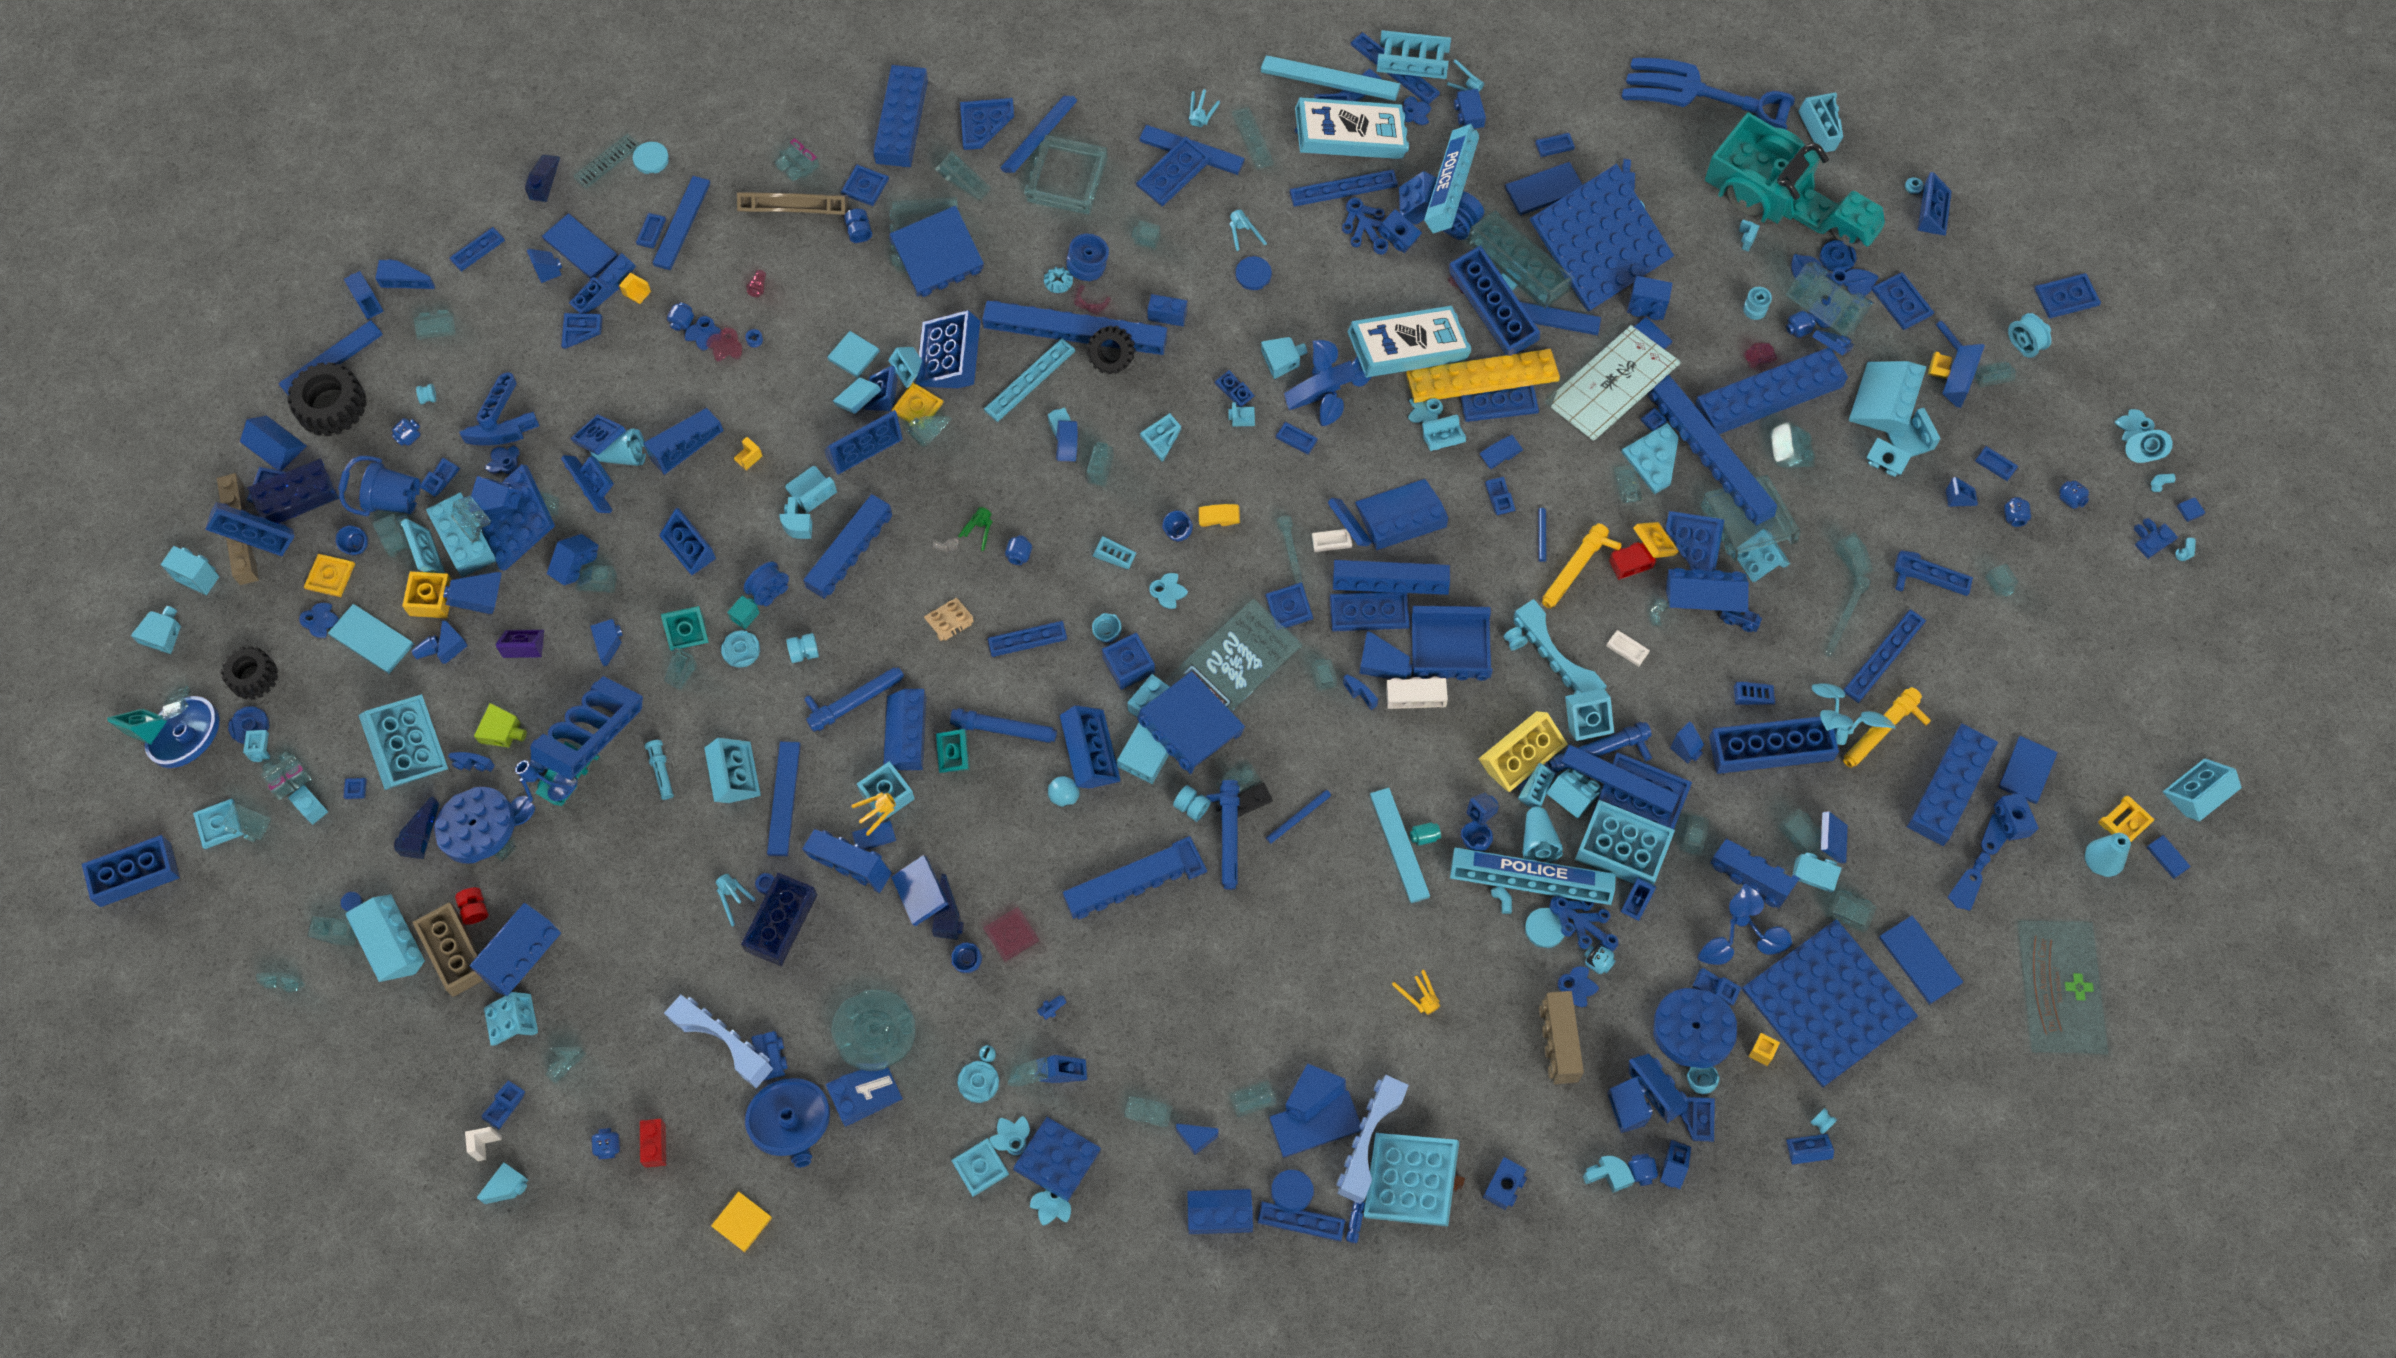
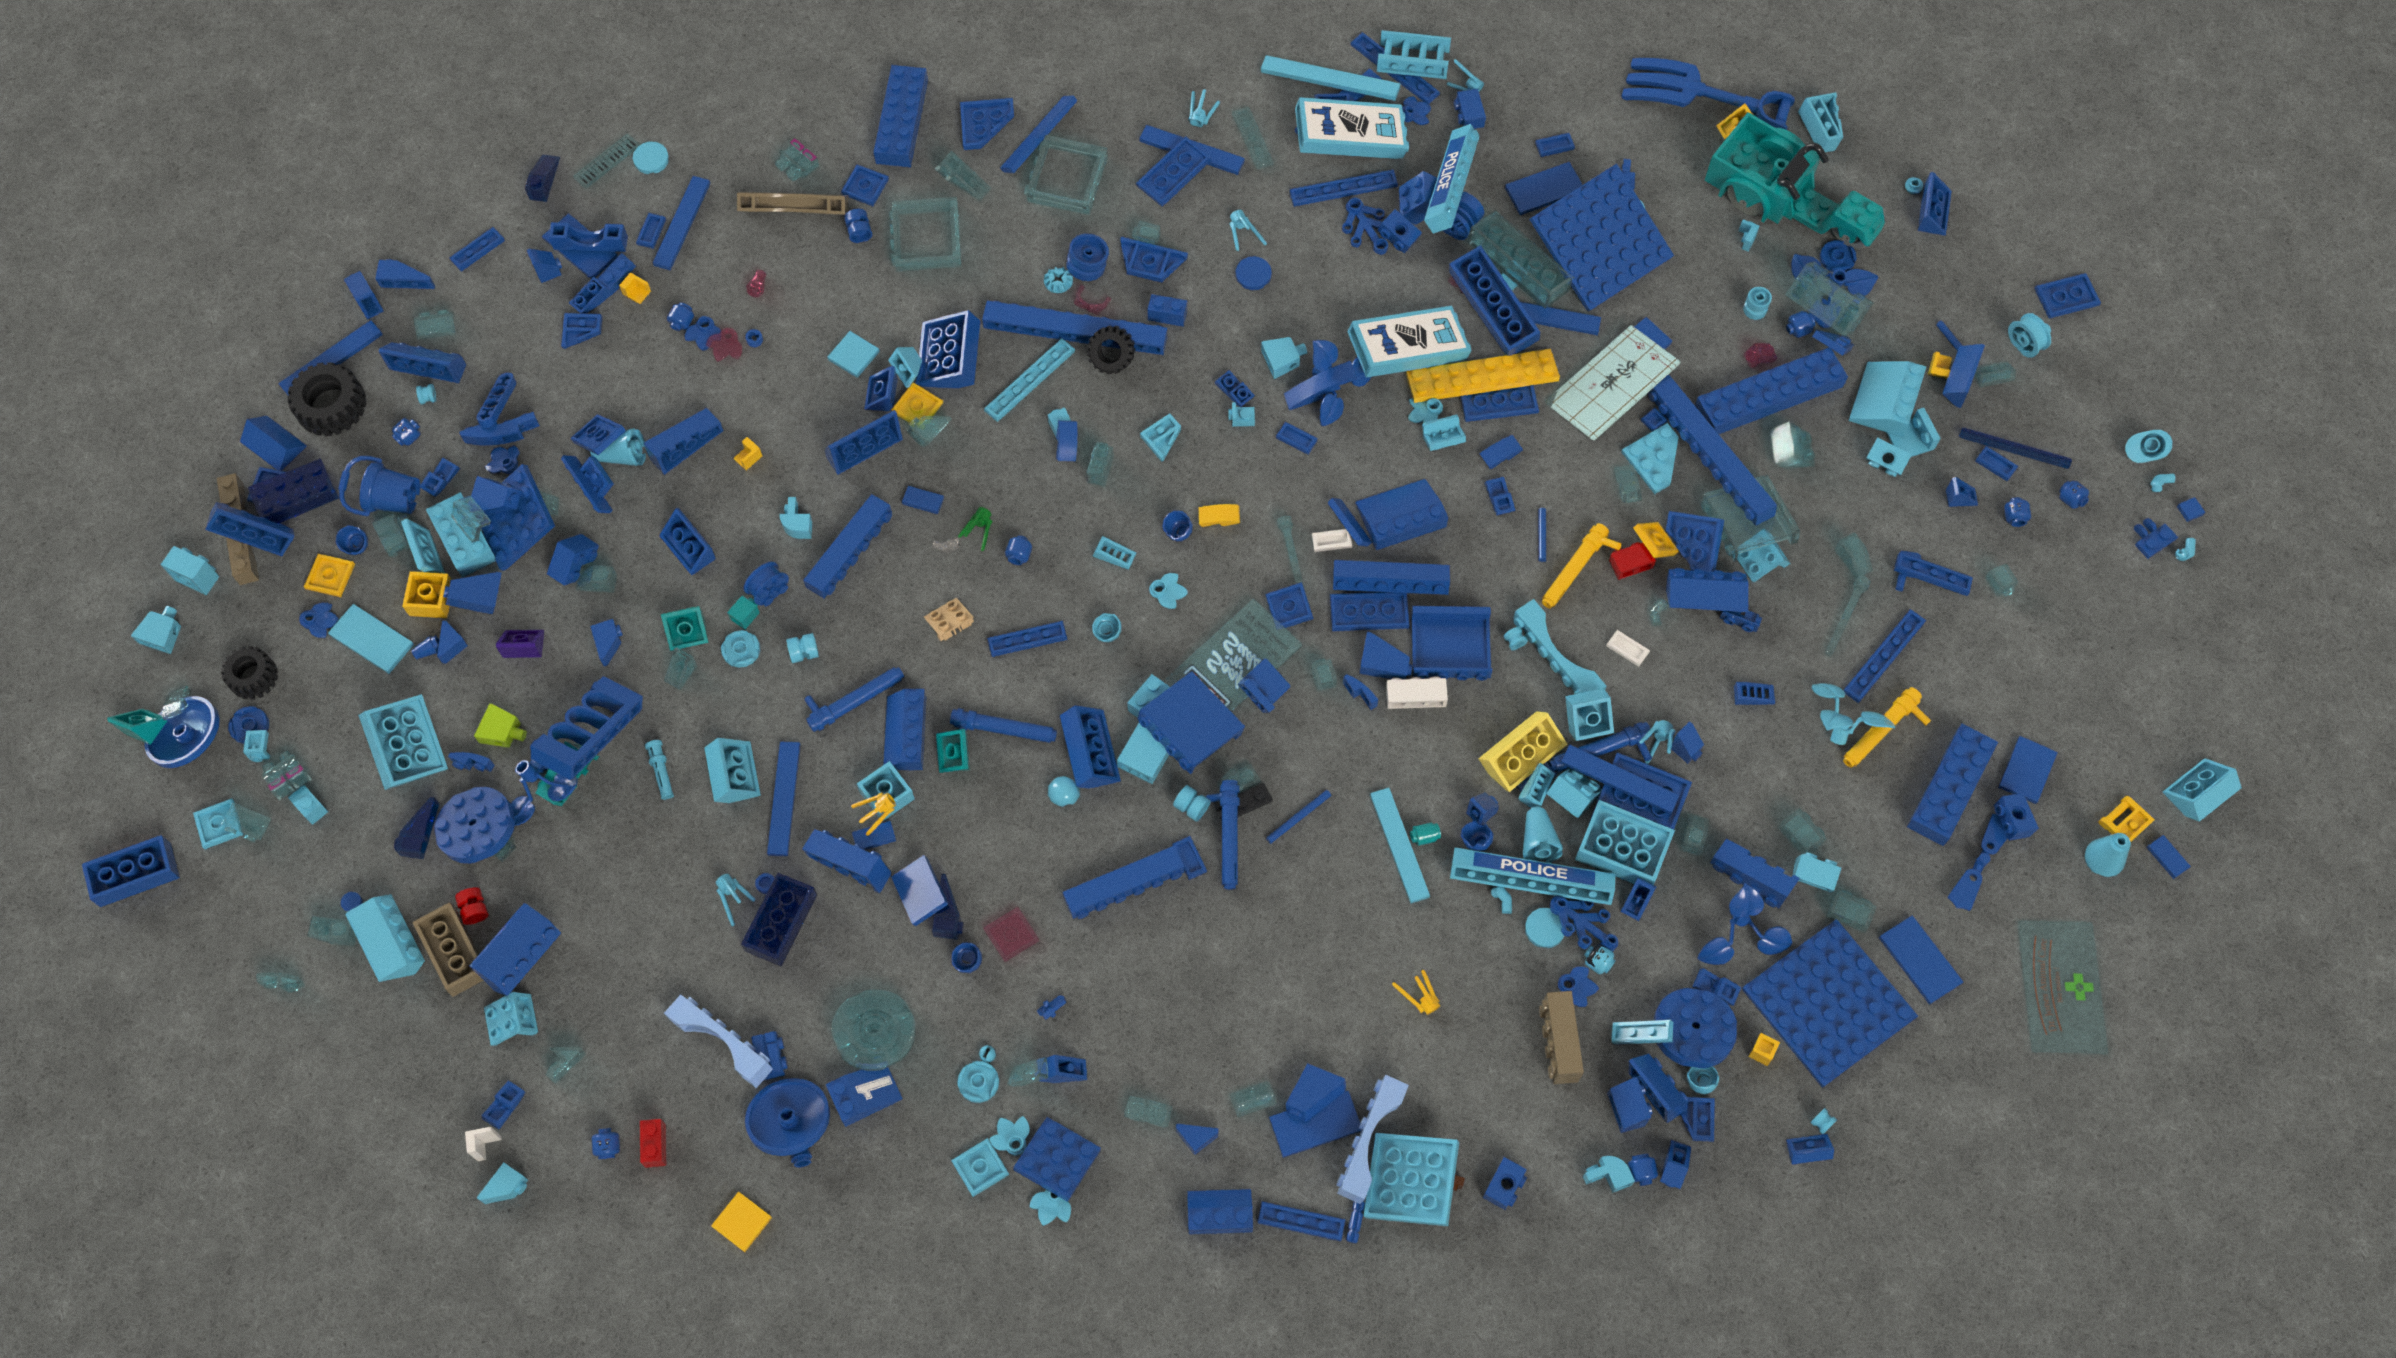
blue tile [344,778,367,799] -> none
medium azure bracket [785,466,837,514] -> none
medium azure tile [833,377,881,414] -> none
blue panel [889,206,984,297] -> none
blue container [1102,633,1155,690] -> none
blue tile [1271,1170,1314,1212] -> none
blue brick [1627,276,1673,320] -> none
blue brick [1709,717,1839,774] -> none
blue tile [1821,811,1848,863] -> none
blue tile [1872,272,1934,330] -> none
medium azure plate [2115,409,2155,442] -> none
none -> blue slope [378,342,466,383]
none -> blue arch [548,222,628,252]
none -> blue tile [902,486,944,514]
none -> blue wing [1120,237,1188,283]
none -> blue bracket [1237,658,1290,713]
none -> medium azure tile [1611,1020,1673,1044]
none -> medium azure plant [1639,720,1675,764]
none -> yellow slope [1716,104,1753,140]
none -> clear blue axle [1959,427,2072,469]

